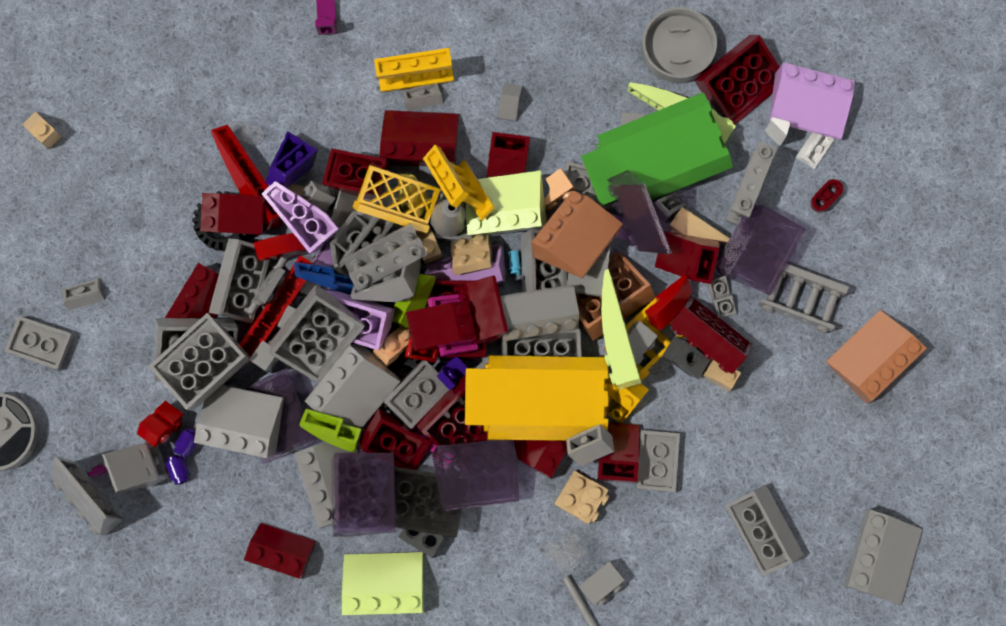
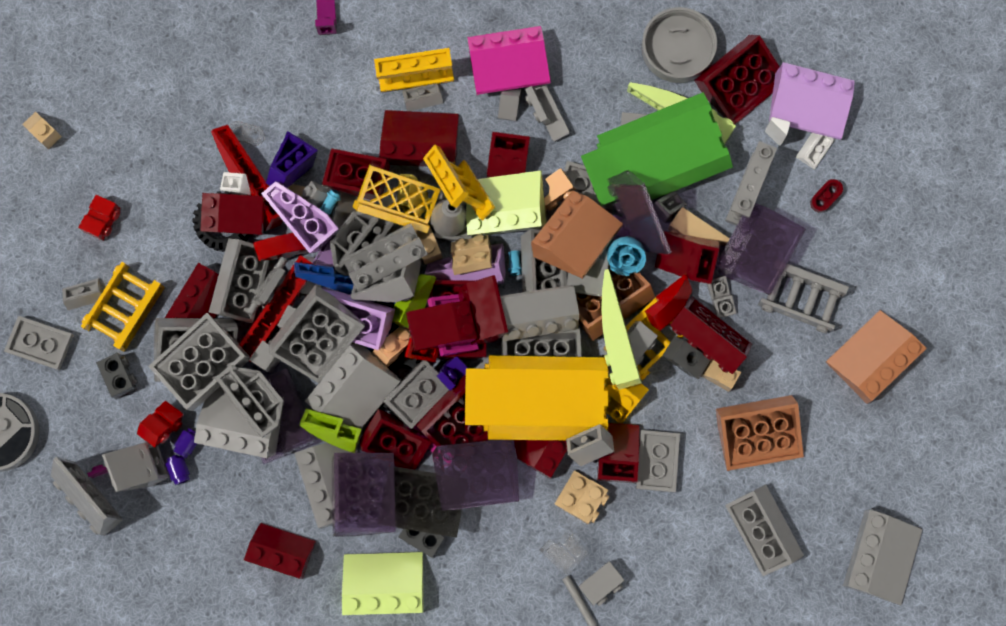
none -> red brick [78,195,120,241]
none -> yellow fence [81,262,165,352]
none -> dark grey brick [96,353,138,399]
none -> light grey wedge [215,366,284,438]
none -> white slope [220,172,251,195]
none -> medium azure pin [320,189,341,215]
none -> dark pink slope [467,26,550,95]
none -> light grey bracket [525,84,570,142]
none -> medium azure cylinder [607,236,646,276]
none -> nougat slope [716,395,804,471]

